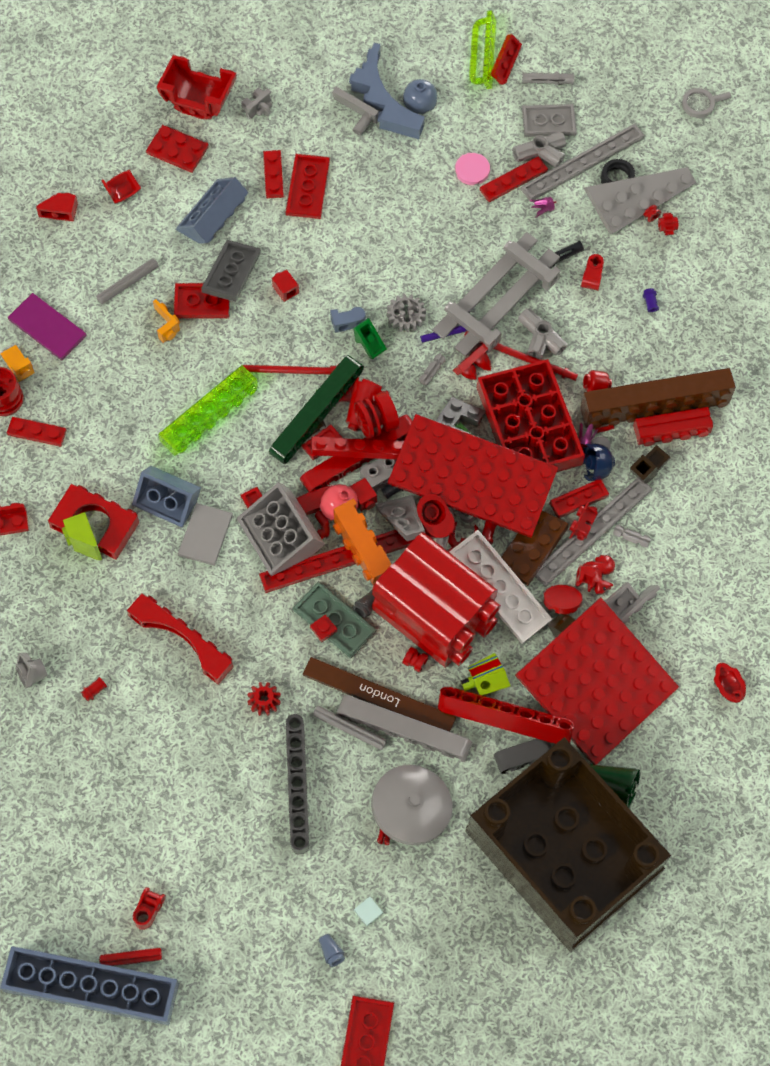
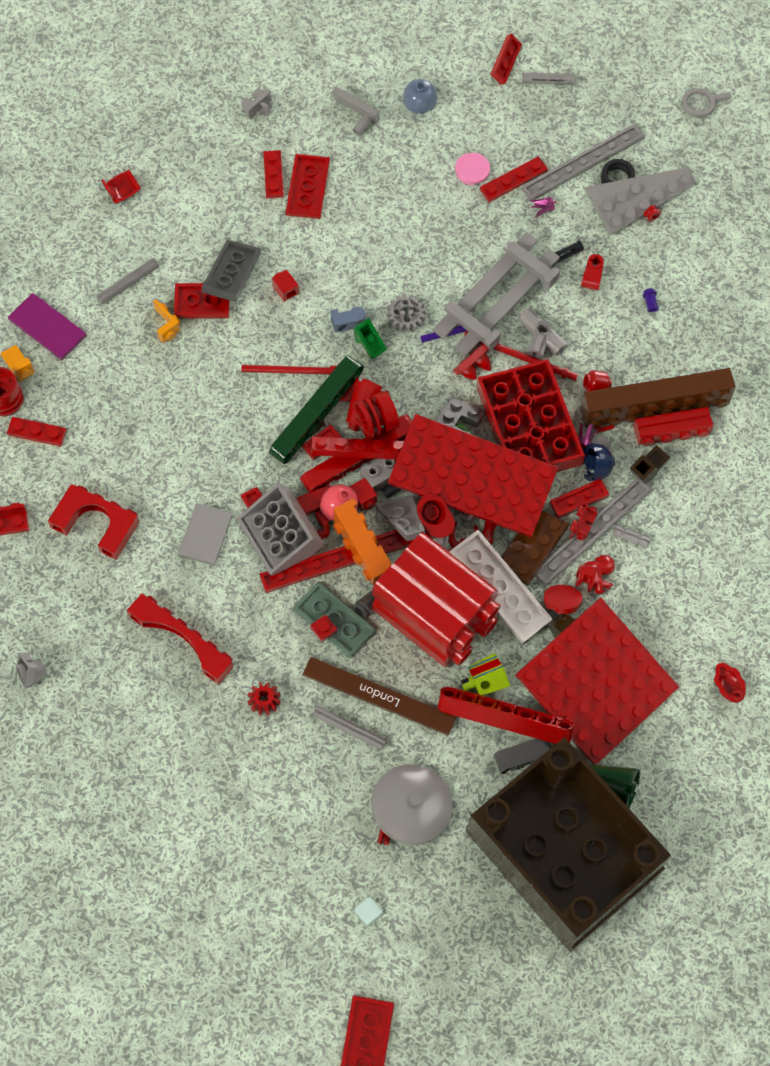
sand blue brick [0,946,179,1026] -> none
red slope [36,193,78,222] -> none
lime slope [62,512,102,561] -> none
red pin [81,677,107,701] -> none
red axle [99,948,162,966] -> none
sand blue slope [132,466,201,527] -> none
red piece [133,887,166,930] -> none
red plate [146,124,209,173] -> none
red cylinder [156,55,237,119] -> none
clear neon green brick [158,365,258,456] -> none
sand blue slope [176,177,249,244] -> none
dark grey beam [286,714,309,855] -> none
sand blue cone [319,934,345,967] -> none
light grey beam [336,695,472,762] -> none
sand blue arch [349,42,425,139] -> none
red wheel [402,646,429,673] -> none
light grey axle [419,354,446,385] -> none
clear neon green piece [469,10,496,89] -> none
light grey piece [512,132,566,168] -> none
light grey tile [522,104,577,137] -> none
light grey bracket [605,582,660,624] -> none
red gear [658,213,679,236] -> none

